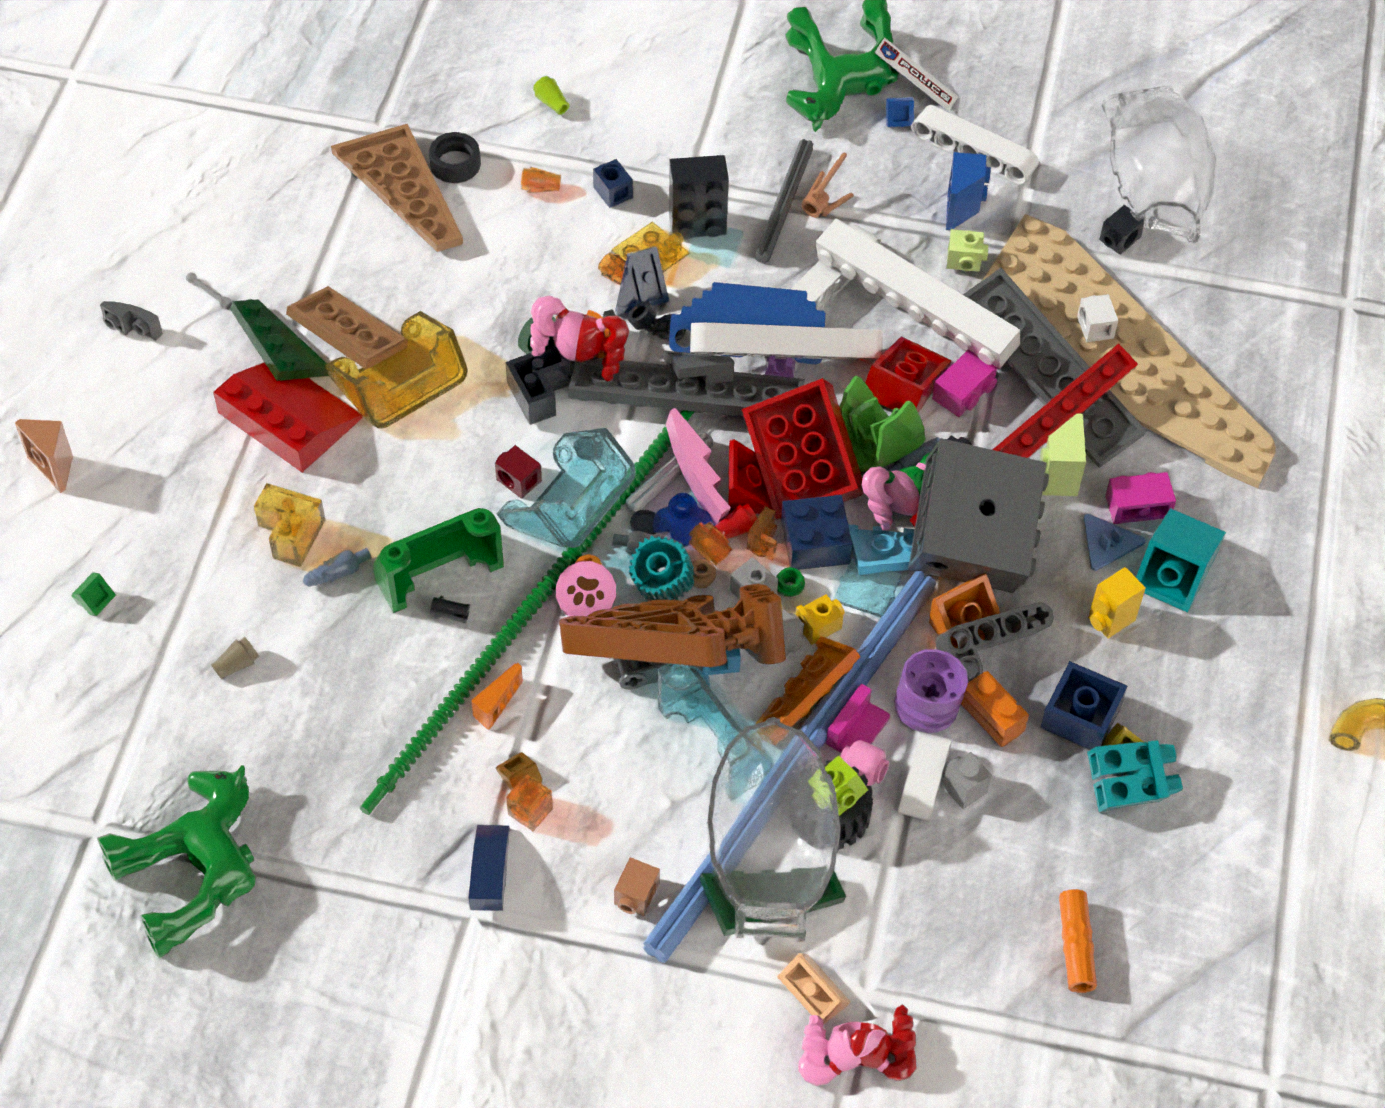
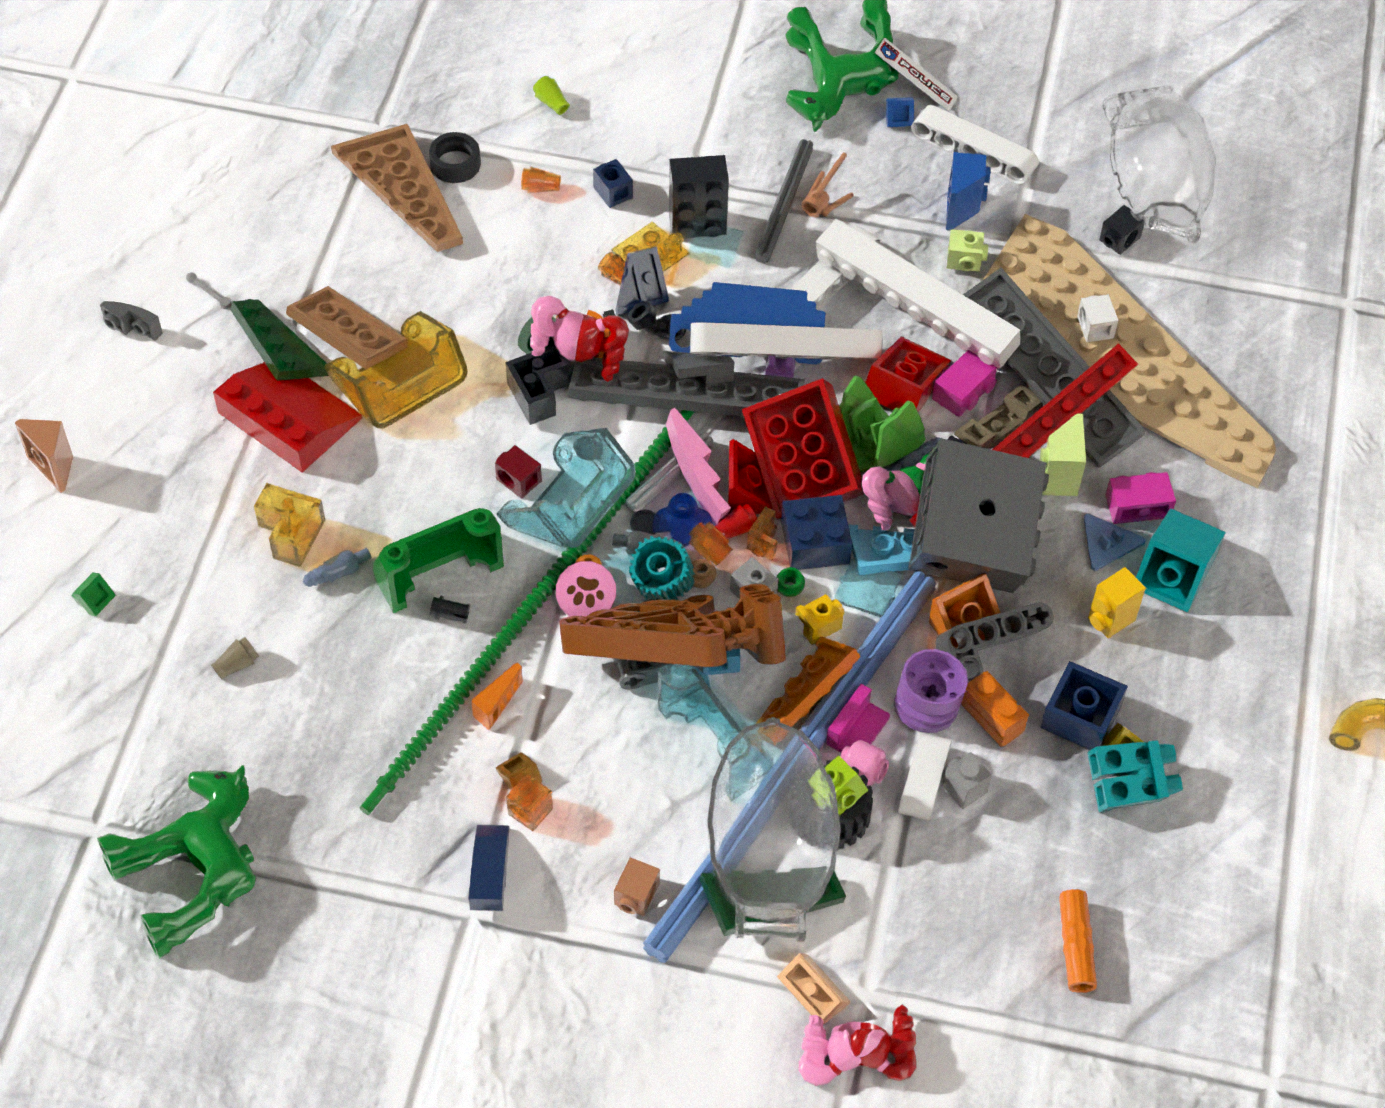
none -> dark tan slope [954,384,1043,449]

